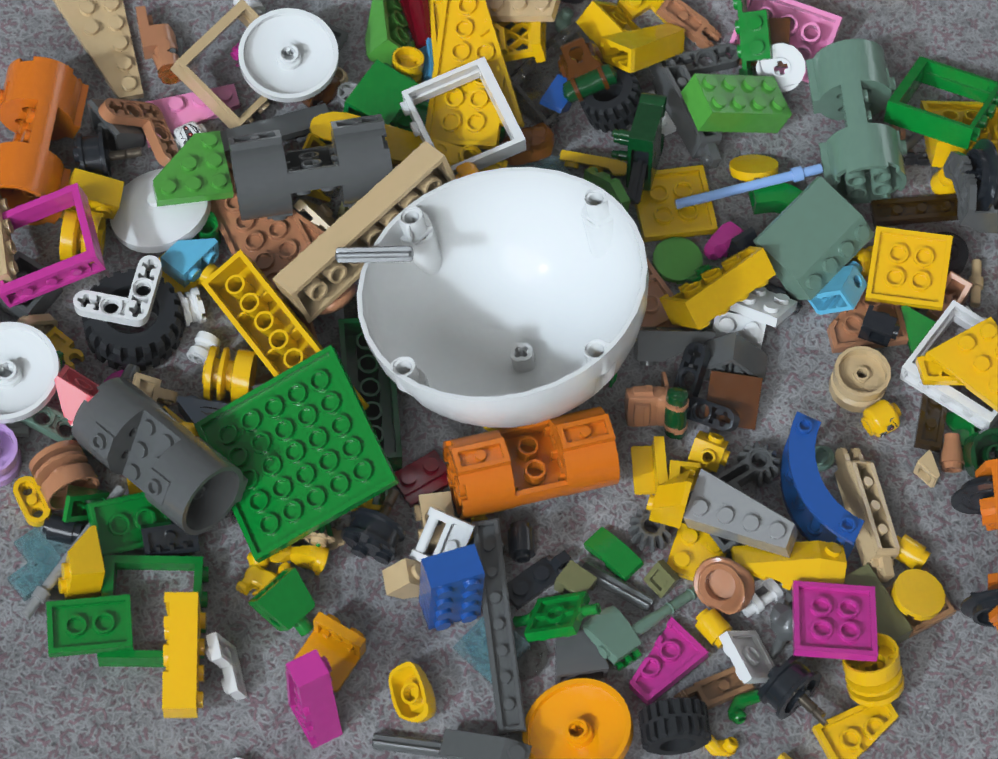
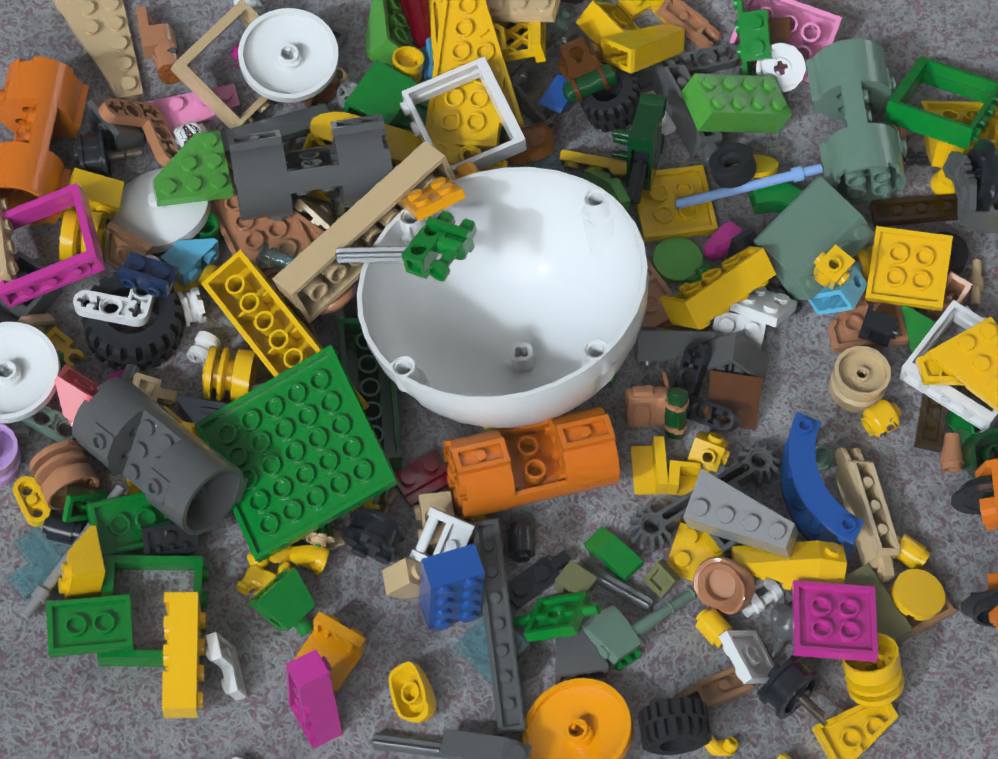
dark pink wing [629,616,709,705] -> none
yellow slope [646,469,695,529] -> none
green arm [727,689,760,724] -> none
tan slope [913,450,940,488] -> none
none -> medium nougat plate [103,221,154,269]
none -> dark blue bracket [117,251,180,299]
none -> clear light blue pin [257,242,297,269]
none -> light orange plate [401,177,466,221]
none -> green hips [401,211,477,281]
none -> black tyre [709,143,757,188]
none -> yellow brick [813,244,855,290]

